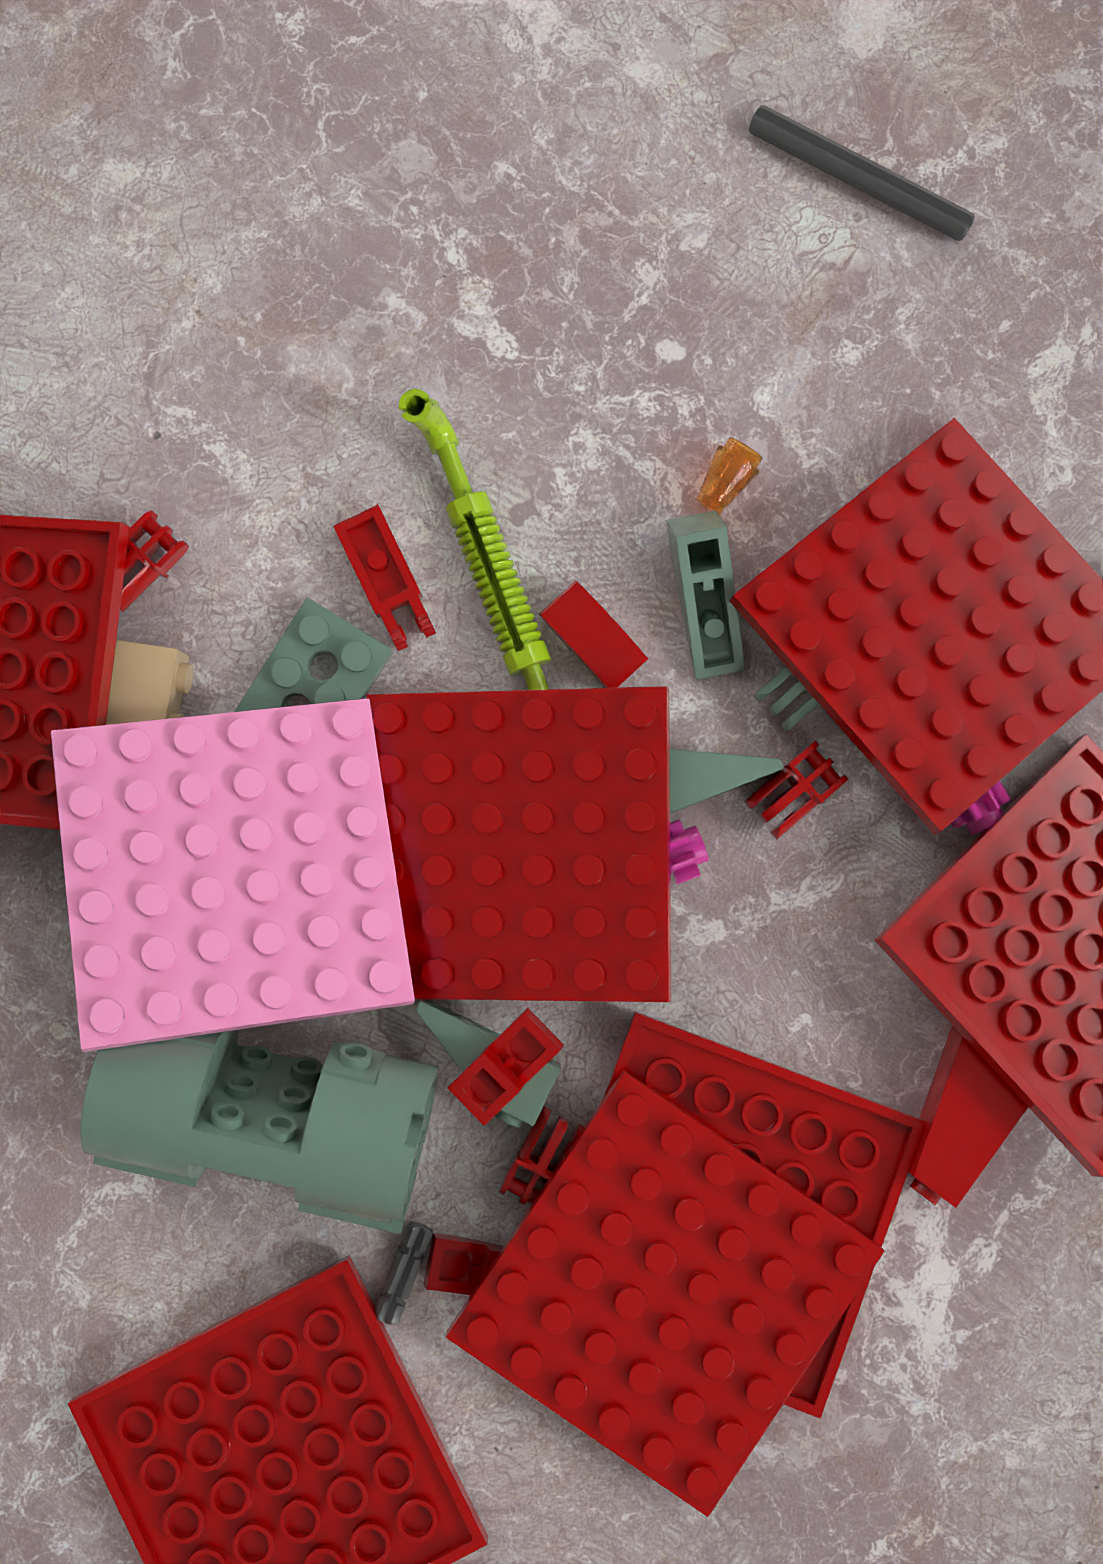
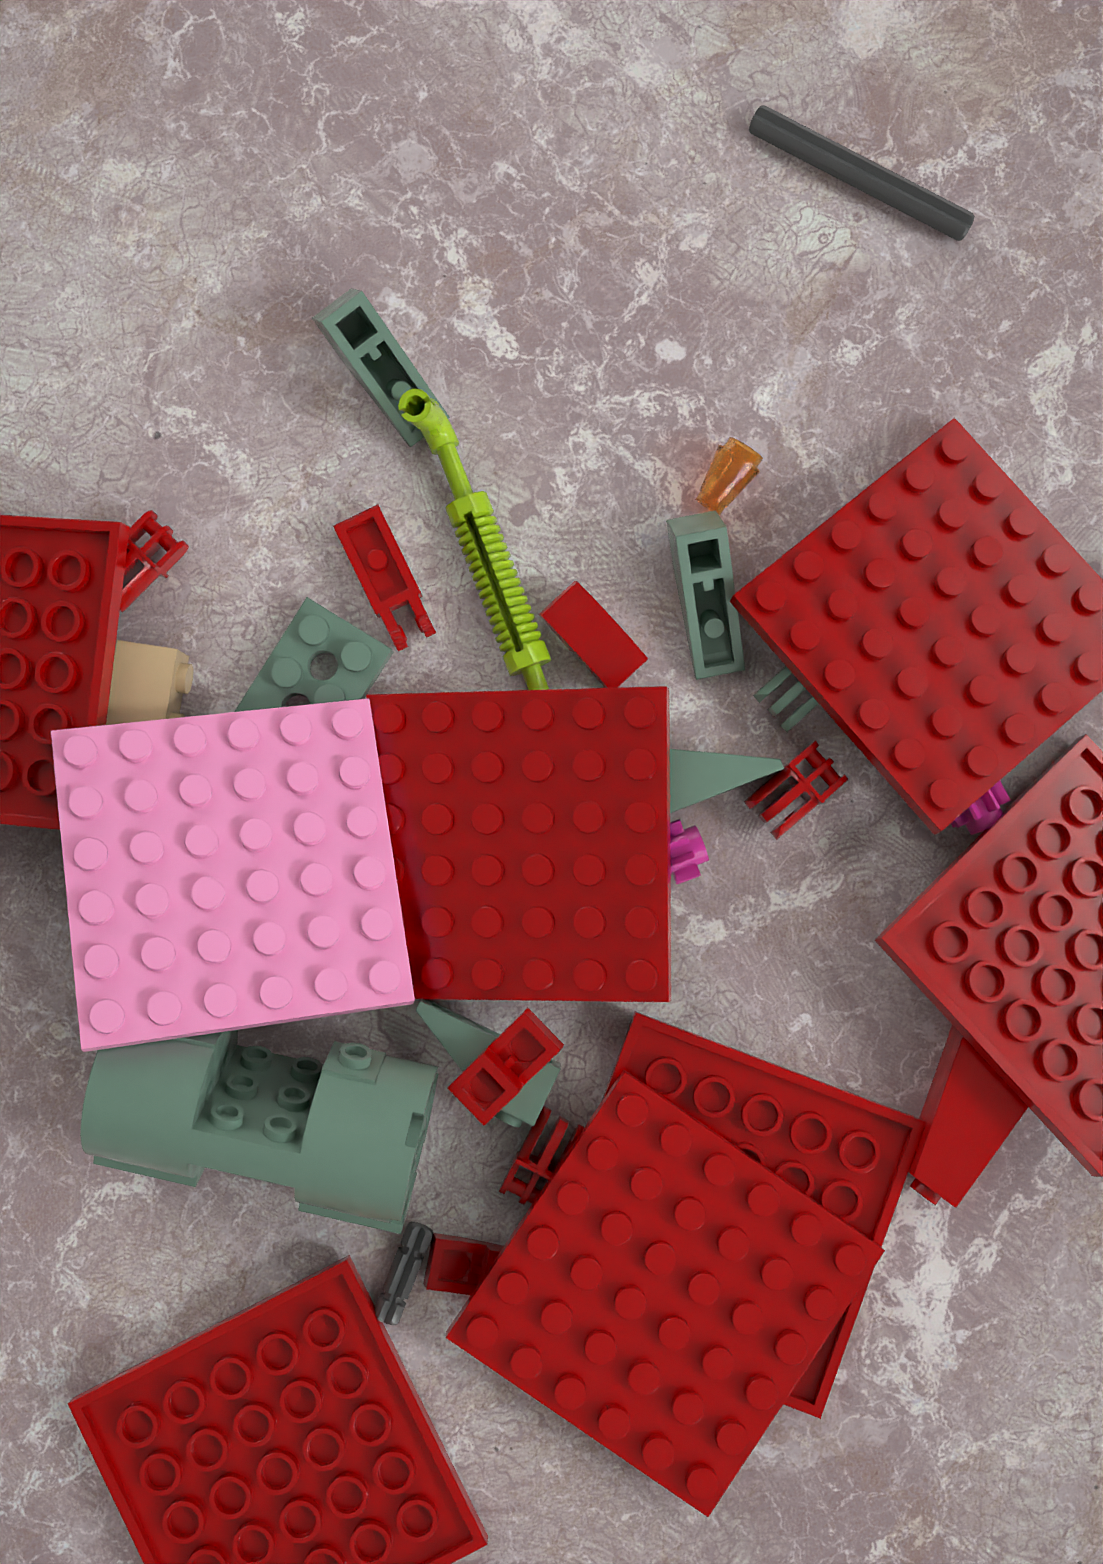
none -> sand green slope [312,288,450,447]

